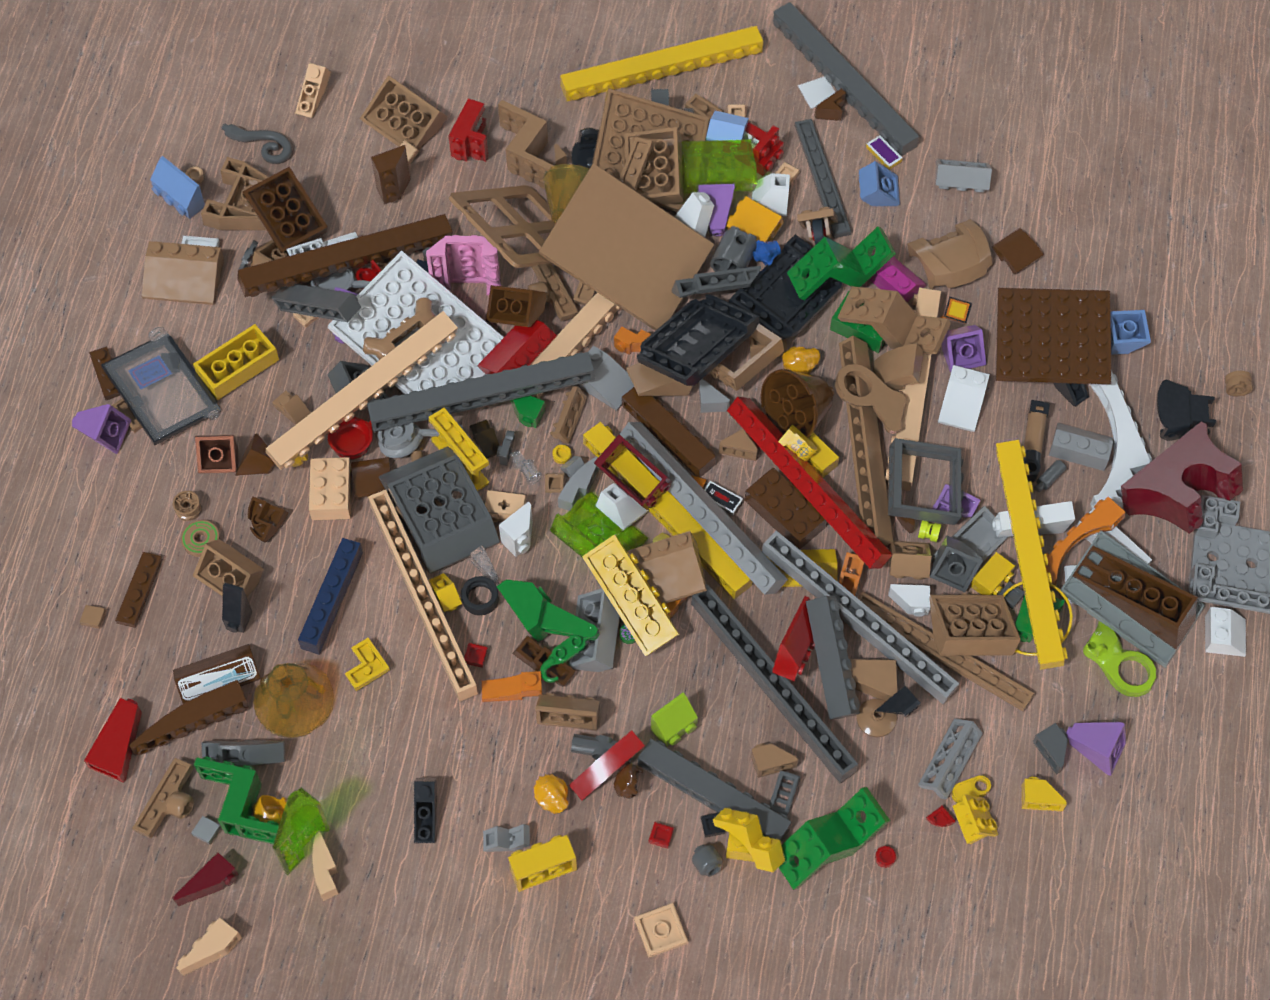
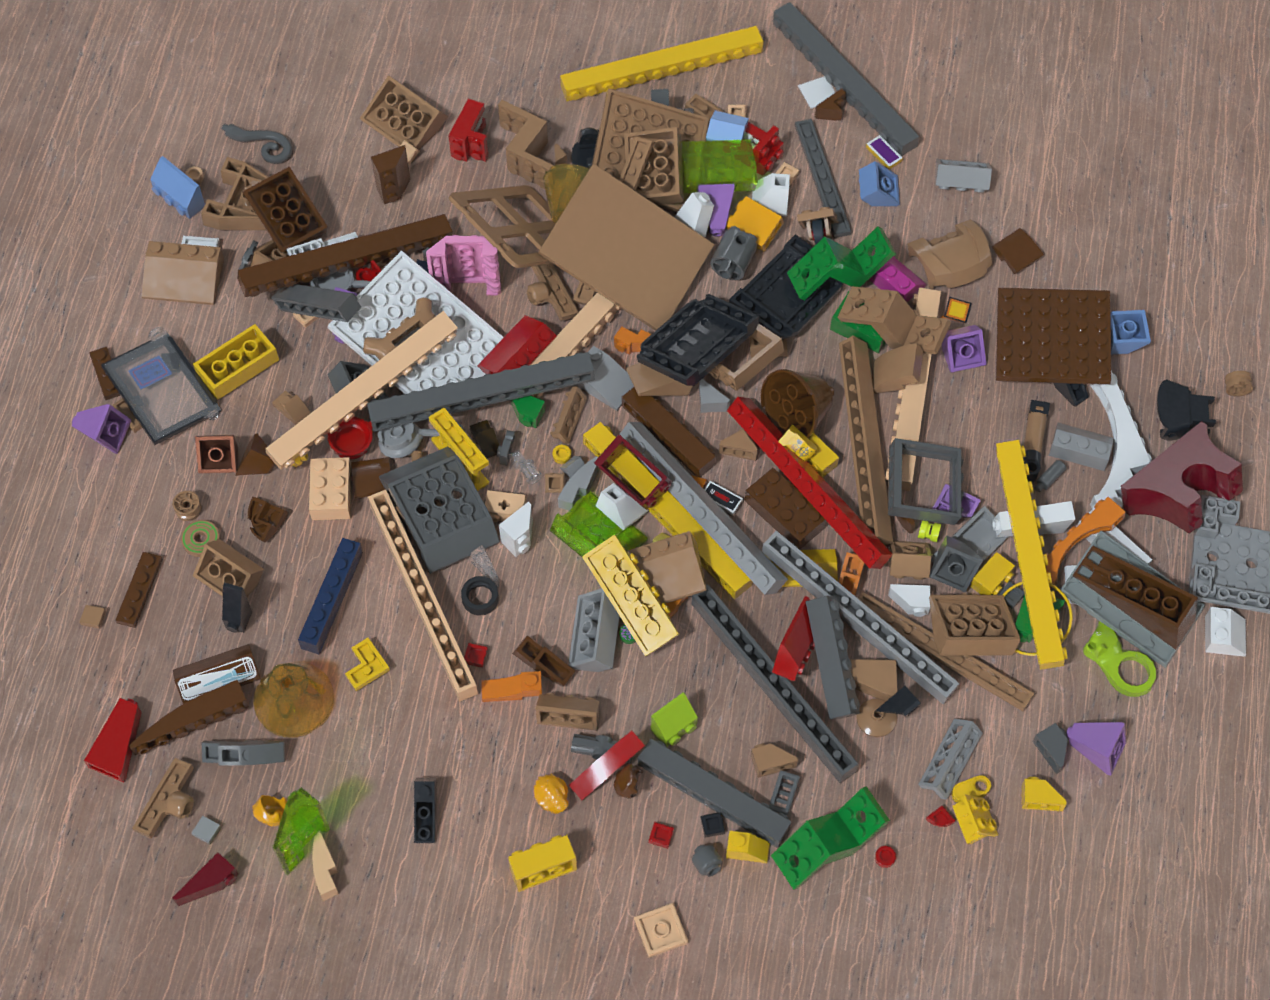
light nougat slope [176,917,242,976] -> none
green bracket [194,757,286,847] -> none
light nougat slope [295,63,331,118] -> none
yellow slope [428,573,462,612] -> none
light grey slope [483,824,530,852] -> none
reddish brown slope [486,285,547,327] -> none
green slope [496,579,600,683] -> none
dark grey wedge [671,266,761,298] -> none
yellow arch [713,808,785,872] -> none
blue rock [753,240,781,266] -> none
light orange hair [782,347,820,375] -> none
medium nougat animal [835,364,906,434] -> none
white slope [938,365,990,432] -> none

